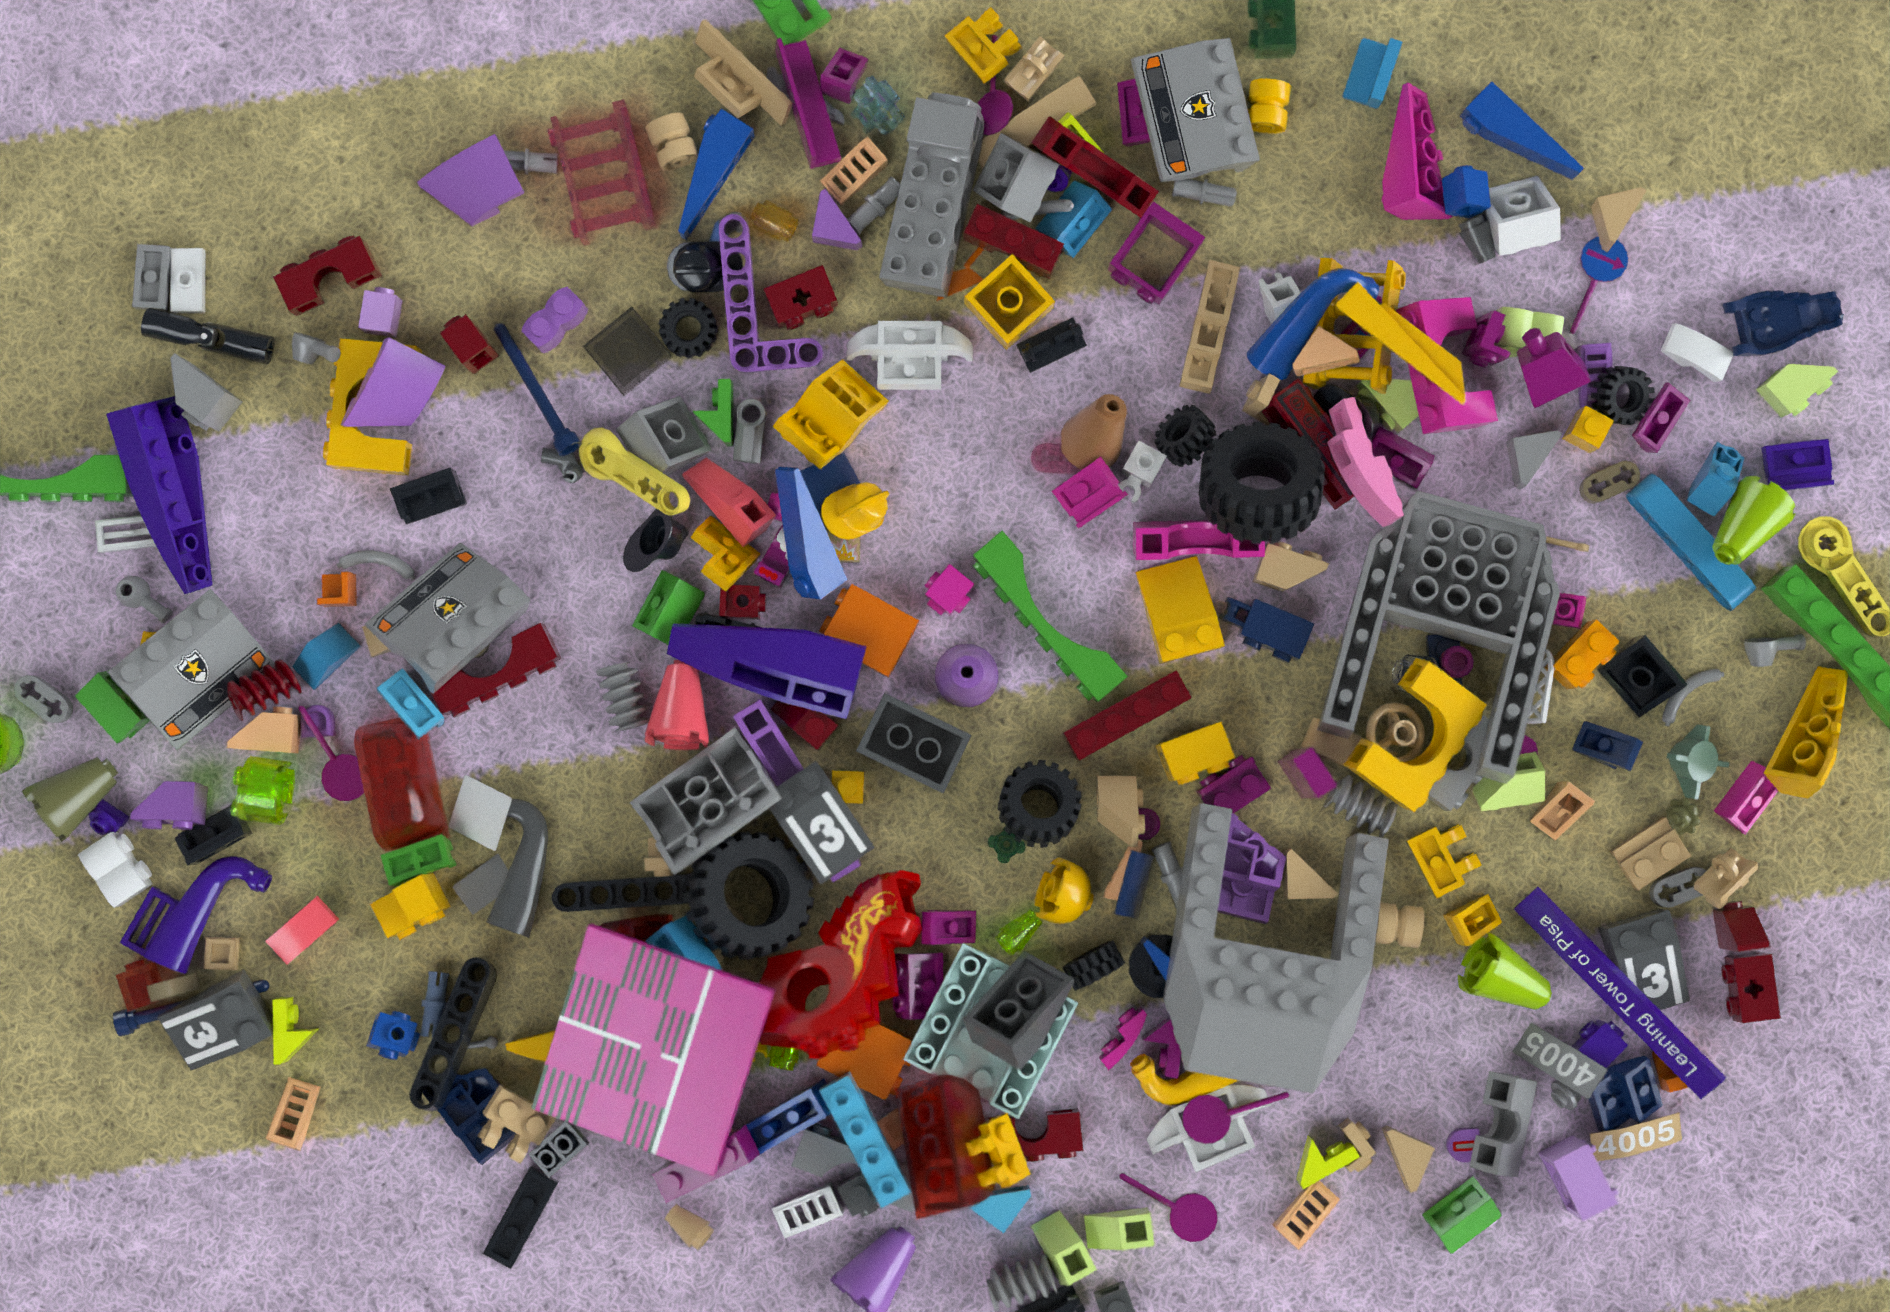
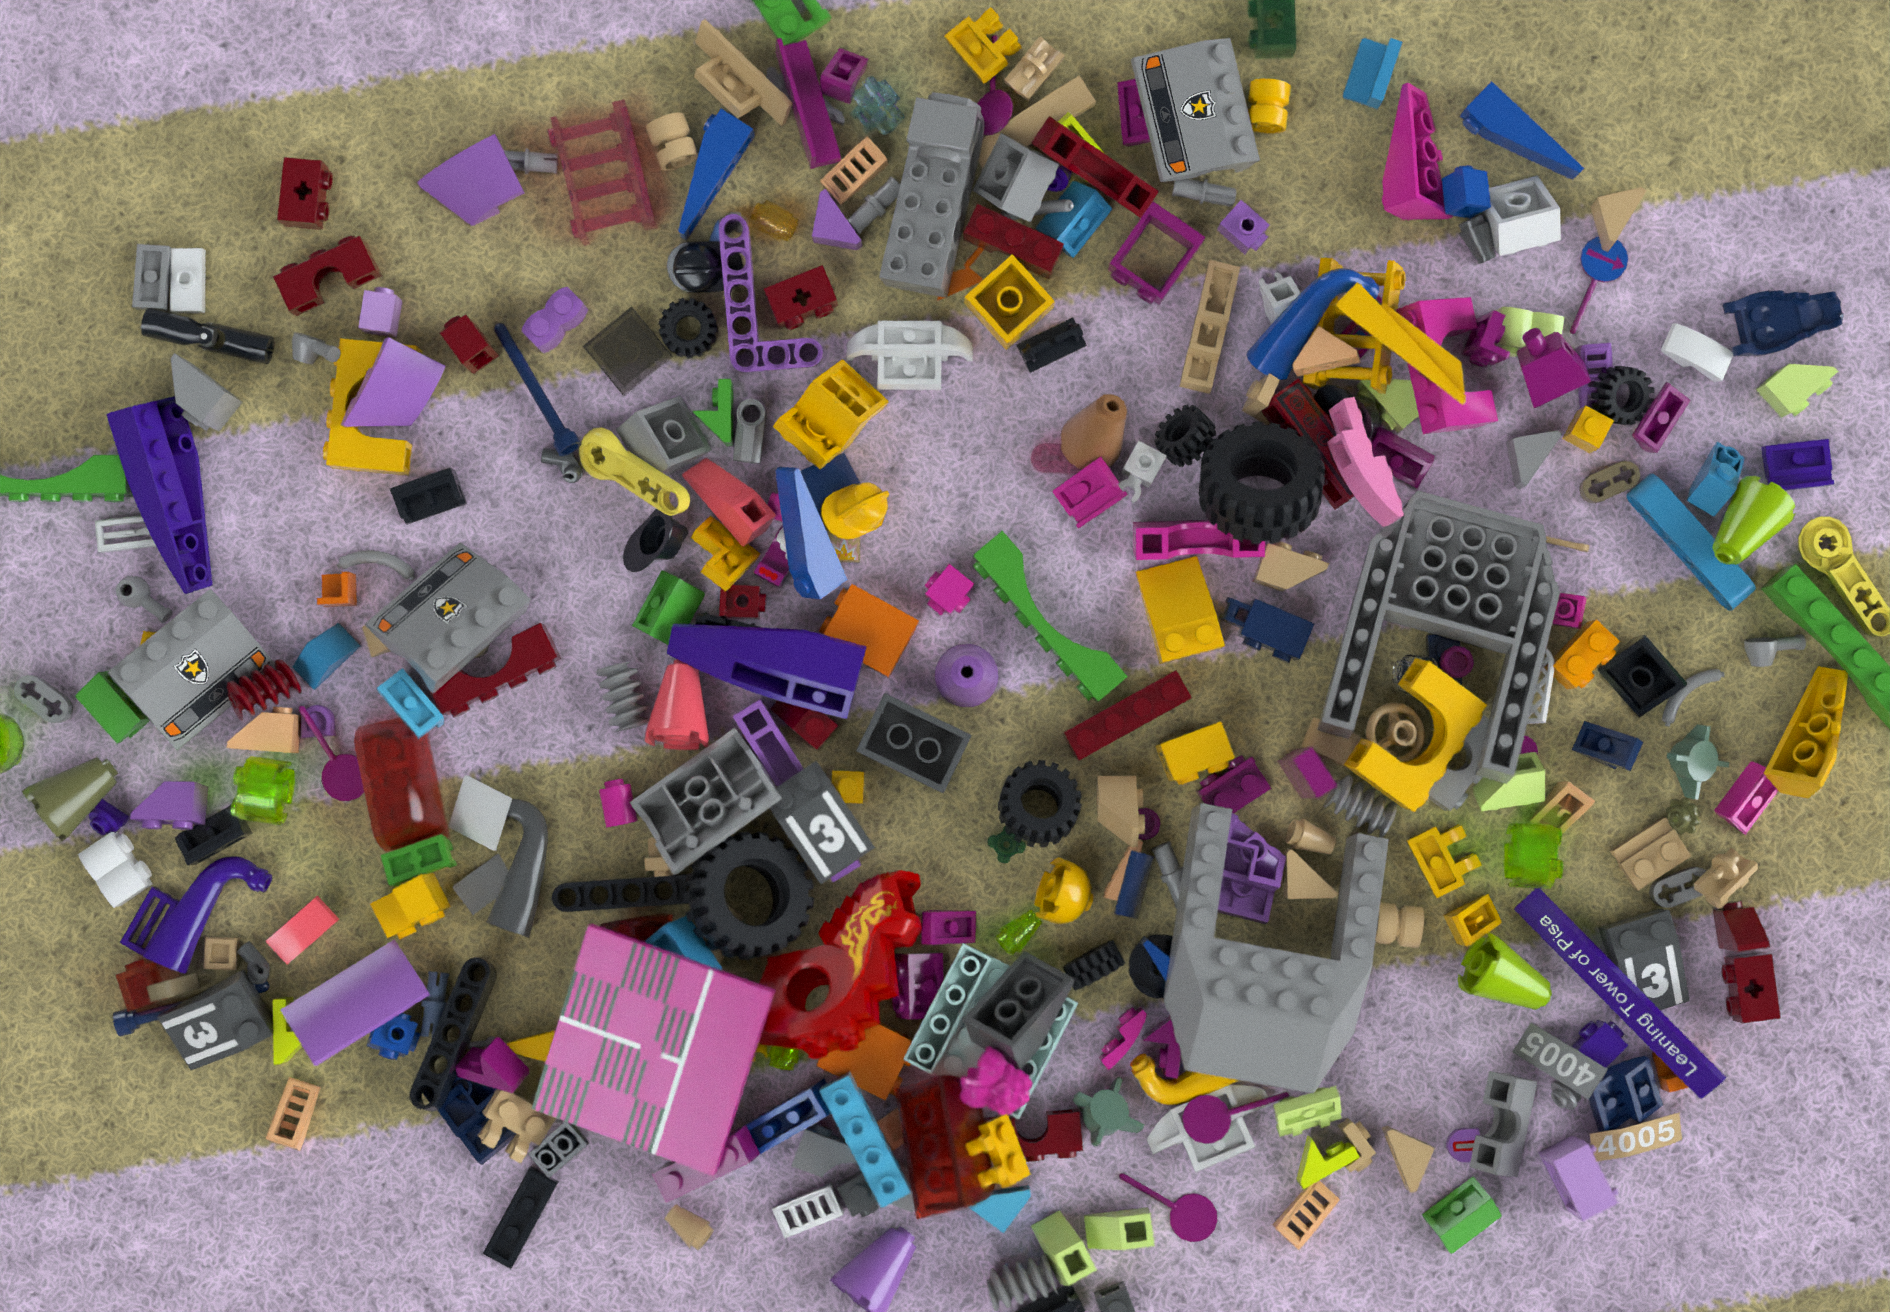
none -> dark grey arm [237,941,270,984]
none -> dark red brick [277,157,333,230]
none -> medium lavender slope [281,939,430,1067]
none -> magenta slope [455,1037,529,1093]
none -> dark pink brick [599,779,638,828]
none -> dark pink hair [960,1046,1032,1115]
none -> sand green piece [1073,1077,1145,1147]
none -> medium lavender brick [1217,200,1269,254]
none -> yellowish green plate [1273,1086,1342,1137]
none -> tan cone [1285,818,1336,855]
none -> clear neon green brick [1503,823,1563,889]

